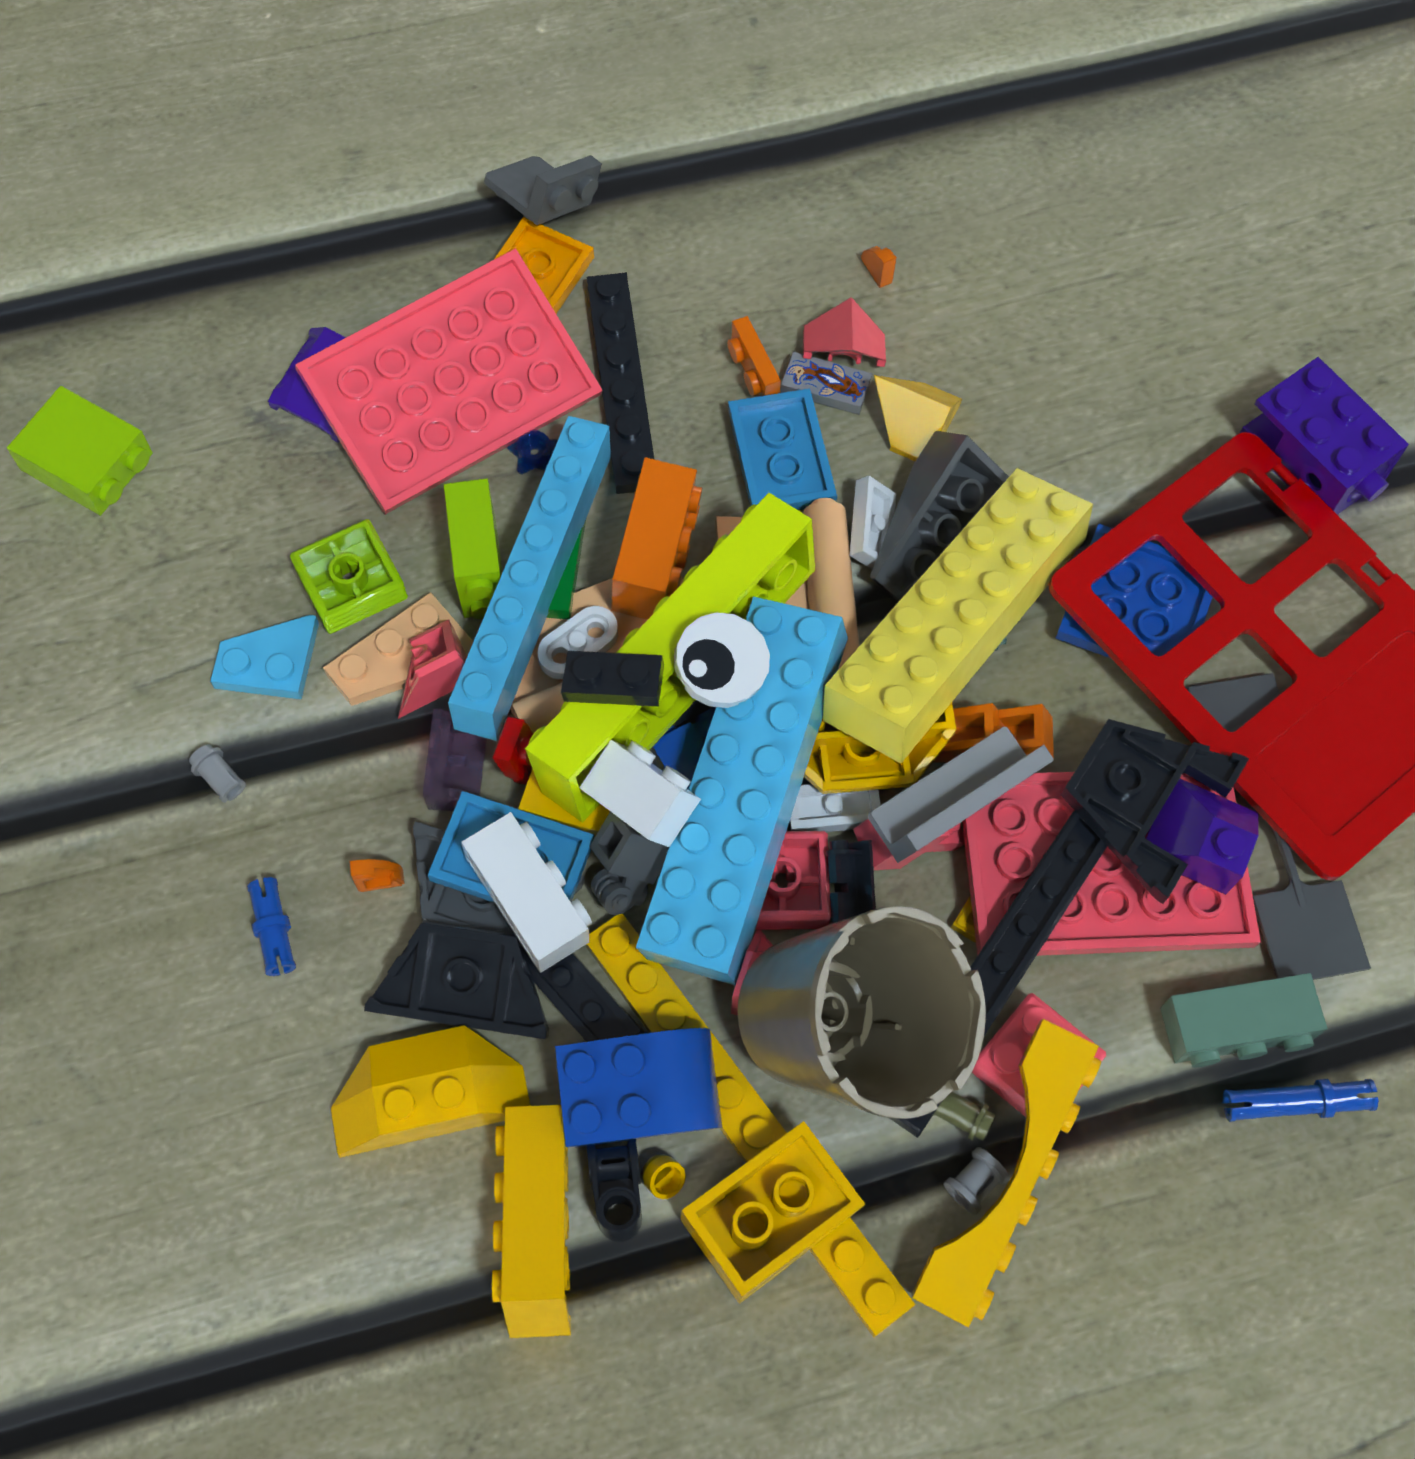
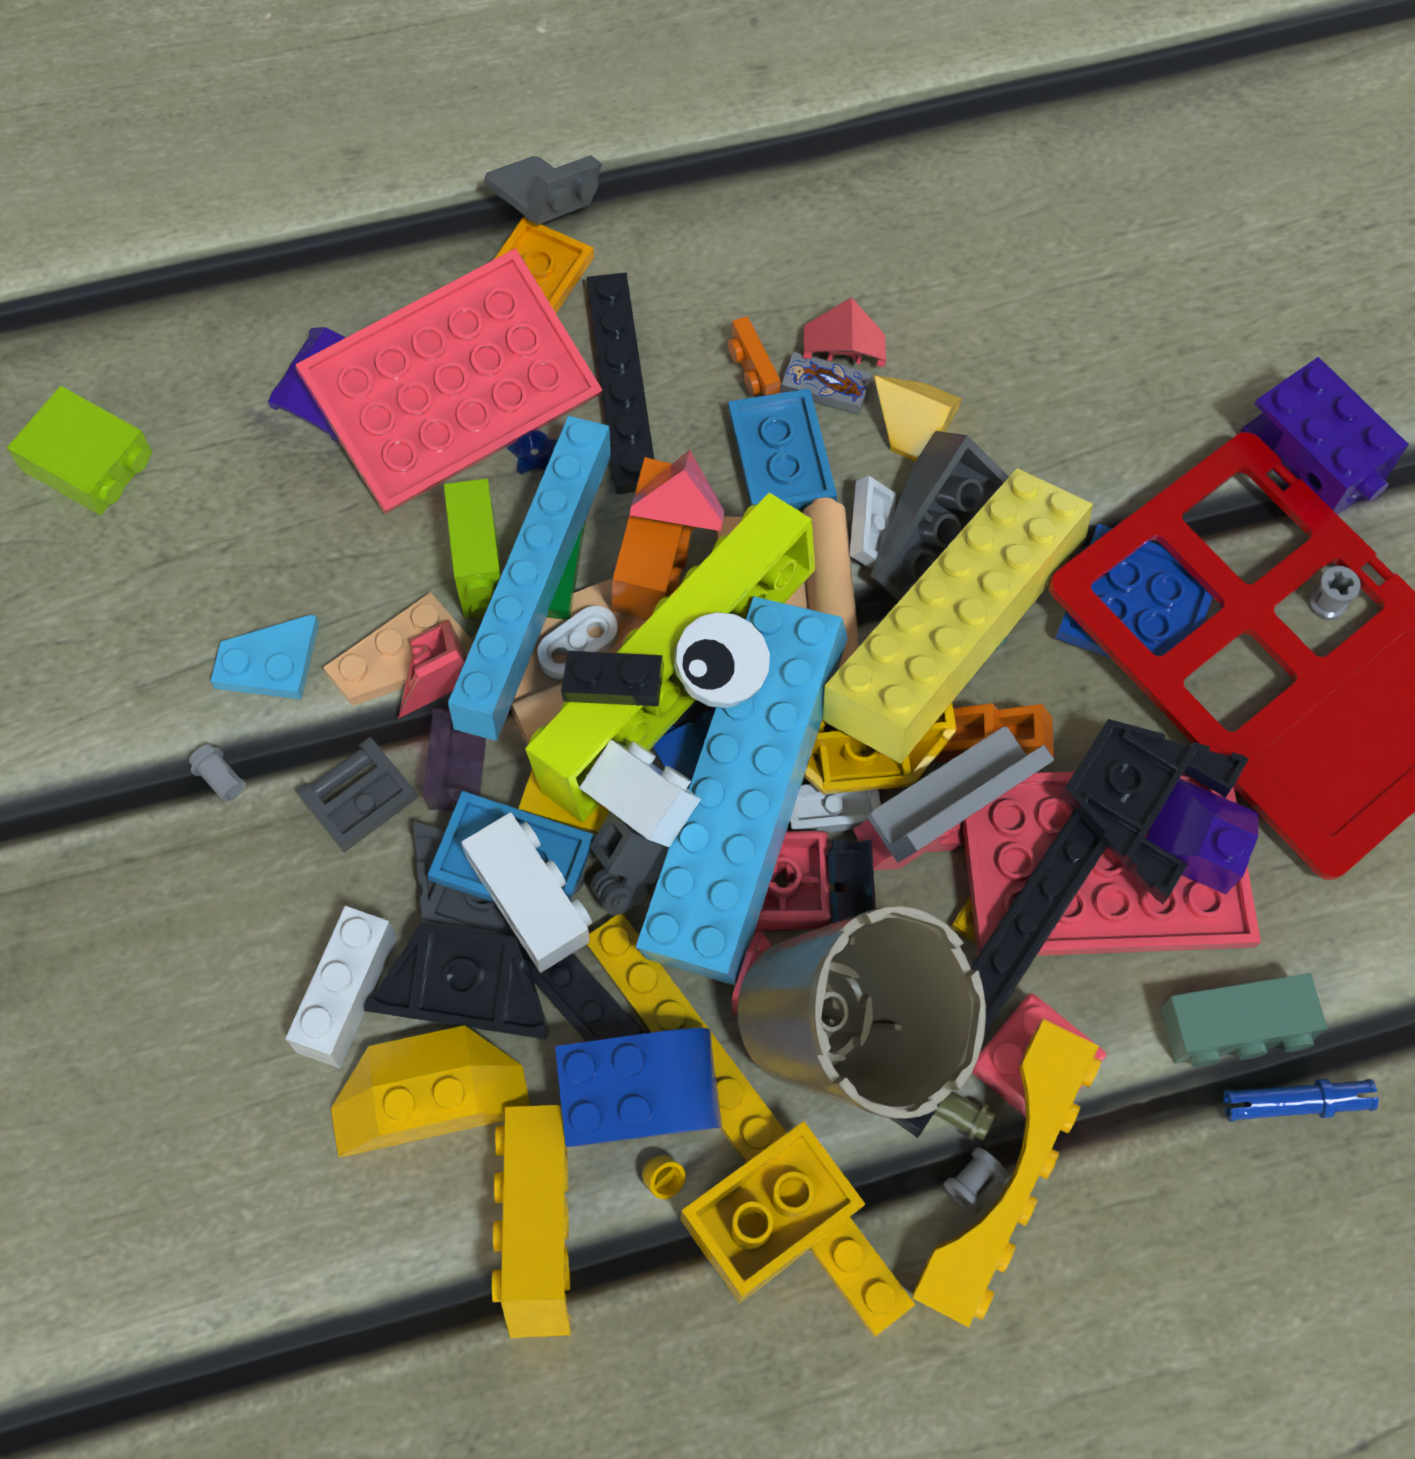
blue pin [247,877,296,976] -> none
lime brick [290,519,408,634] -> none
orange tile [350,859,405,892] -> none
red plate [493,717,533,785] -> none
black piece [587,1139,642,1242] -> none
orange tile [861,246,897,288] -> none
dark grey hinge [1187,673,1371,980] -> none
none -> white brick [285,906,397,1069]
none -> dark grey plate [295,737,418,853]
none -> coral slope [630,449,724,531]
none -> light grey bush [1308,566,1361,620]

